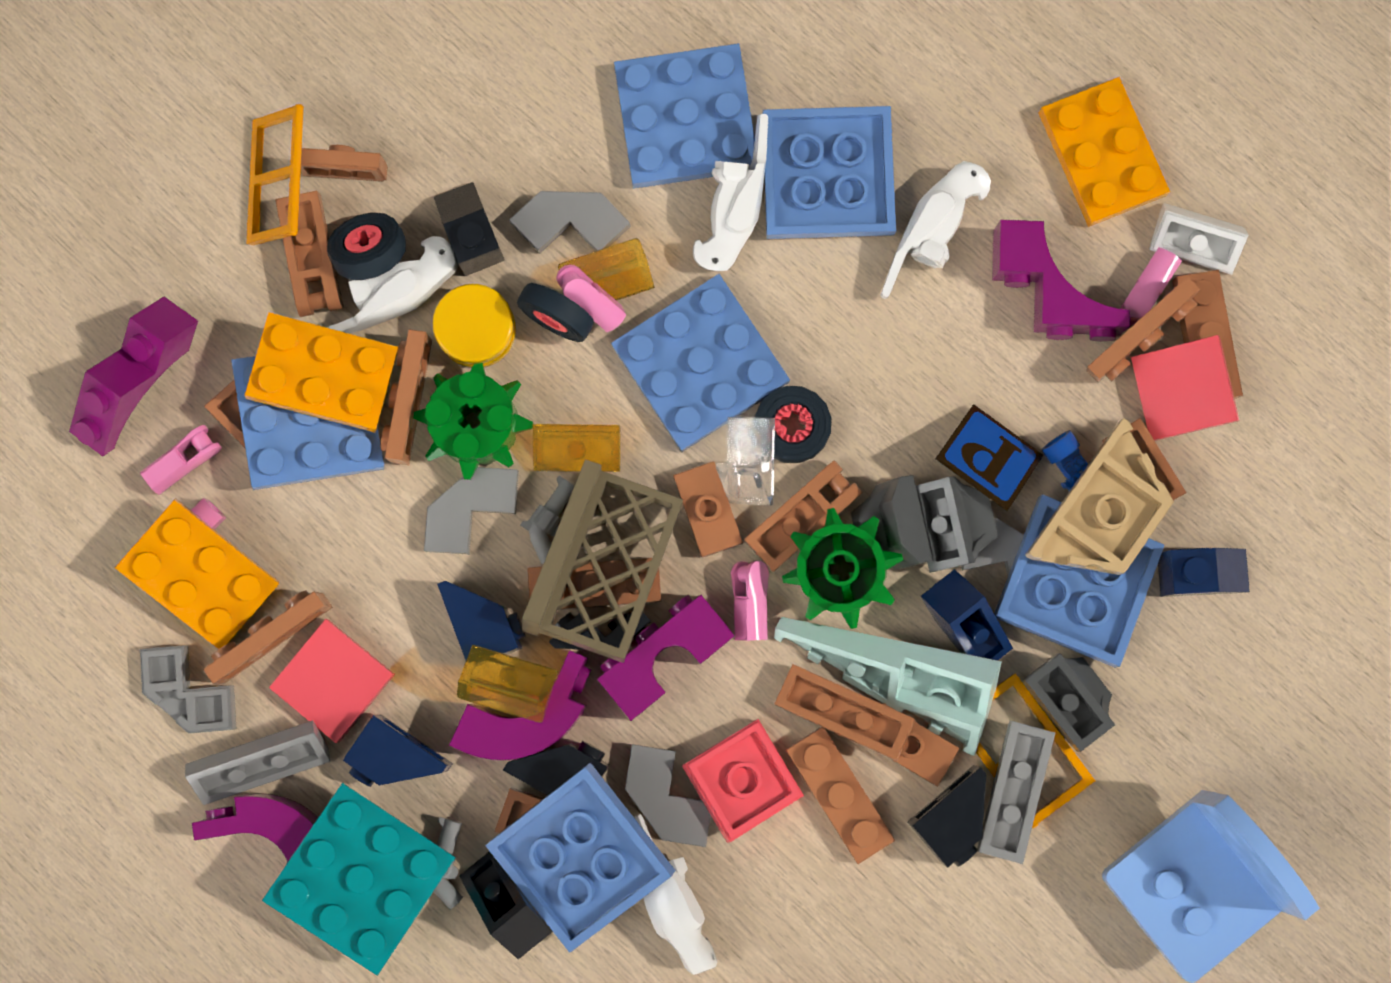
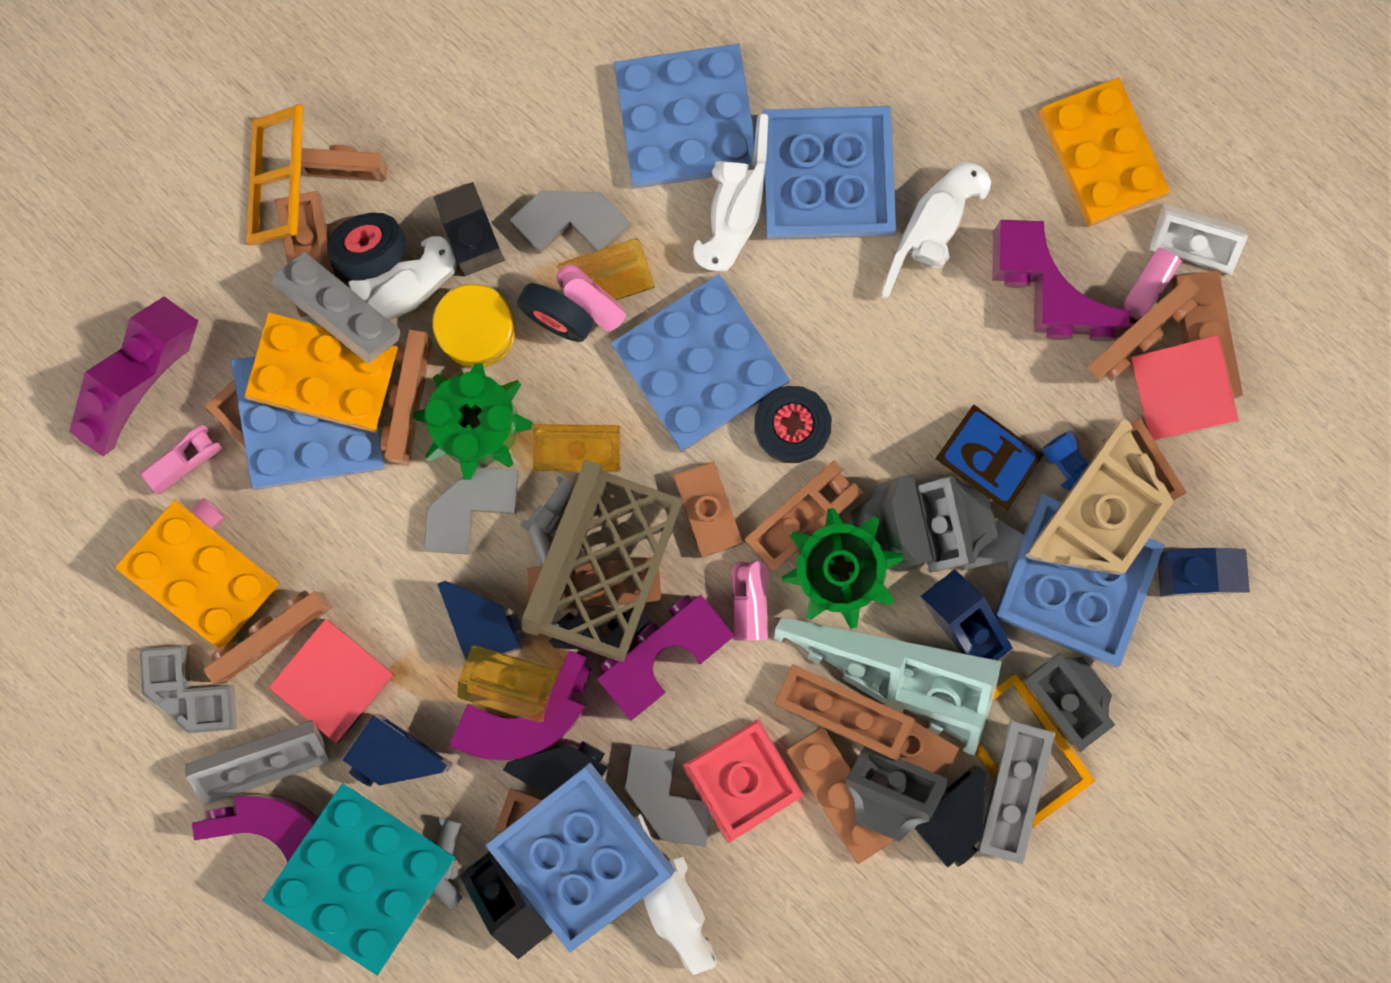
clear slope [716,416,775,506] -> none
light blue piece [1102,790,1320,983] -> none
none -> light grey plate [272,252,400,364]
none -> dark grey slope [846,747,948,842]

